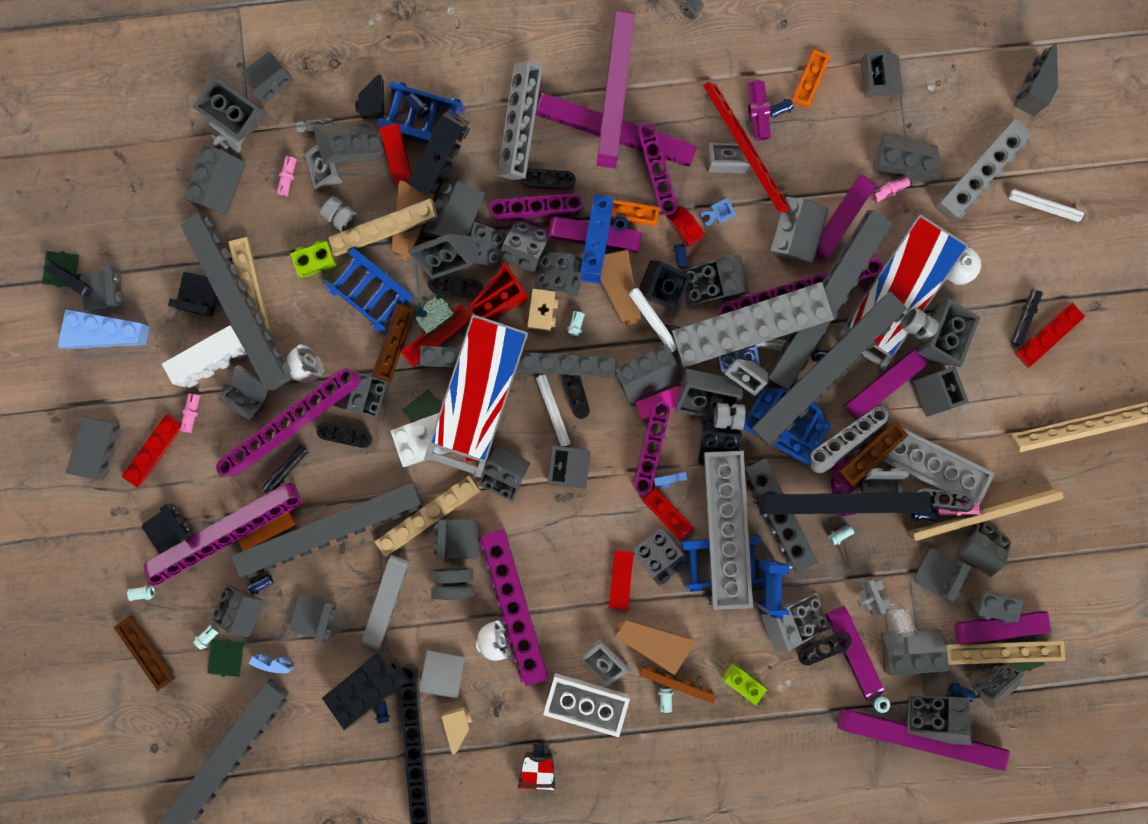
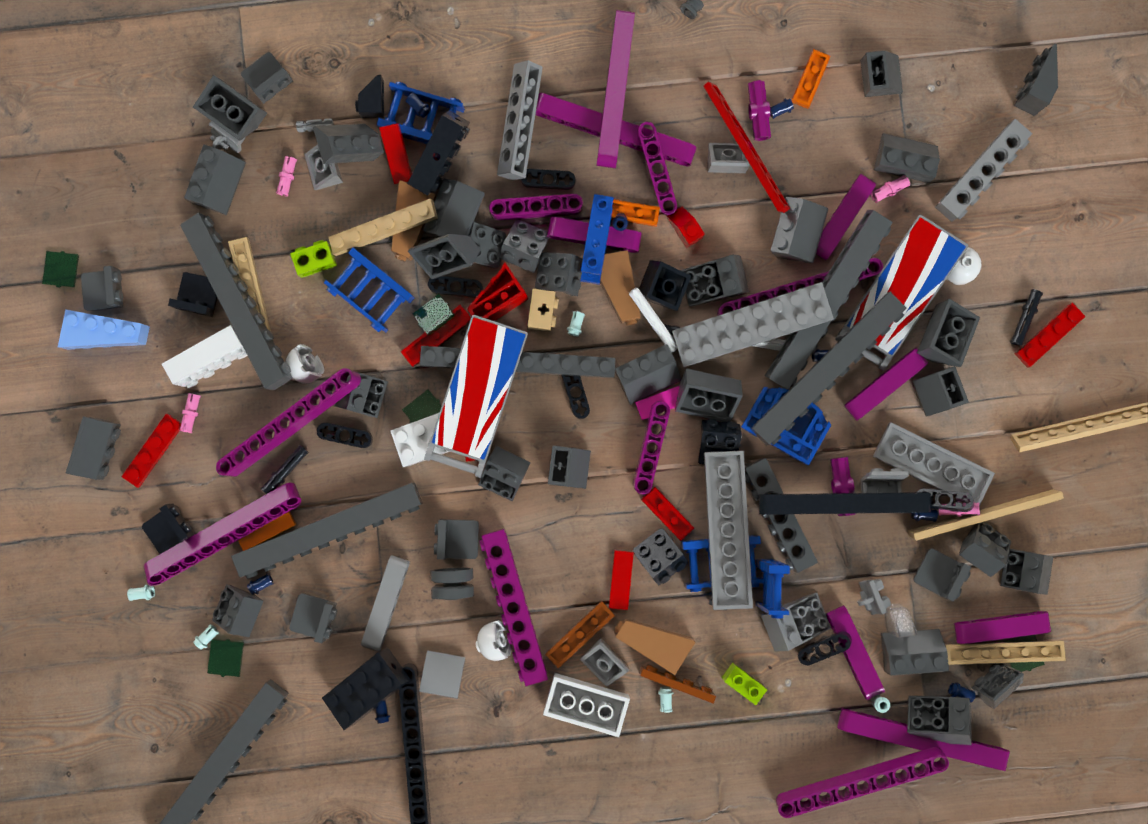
black beam [43,259,93,297] -> none
reddish brown plate [113,615,176,691] -> none
dark grey bracket [218,365,268,421] -> none
light blue slope [248,654,295,673] -> none
light grey wheel [320,196,357,232] -> none
reddish brown plate [372,303,415,382] -> none
tan plate [374,475,480,557] -> none
tan slope [441,706,473,755] -> none
torso [518,742,555,791] -> none
white axle [536,374,571,447] -> none
medium blue plate [653,472,687,489] -> none
dark blue pin [672,243,689,268] -> none
medium blue plate [700,198,736,227] -> none
light grey wheel [714,403,745,430] -> none
light blue slope [719,347,760,372] -> none
light grey slope [725,359,768,396] -> none
light grey beam [810,407,889,473] -> none
light aqua pin [828,523,854,545] -> none
reddish brown plate [838,421,909,486] -> none
light grey wheel [901,307,939,342] -> none
dark grey bracket [969,590,1024,623] -> none
white axle [1009,189,1084,222] -> none
none -> dark orange plate [545,601,615,669]
none -> magenta beam [776,747,949,818]
none -> dark grey slope [1000,549,1054,595]

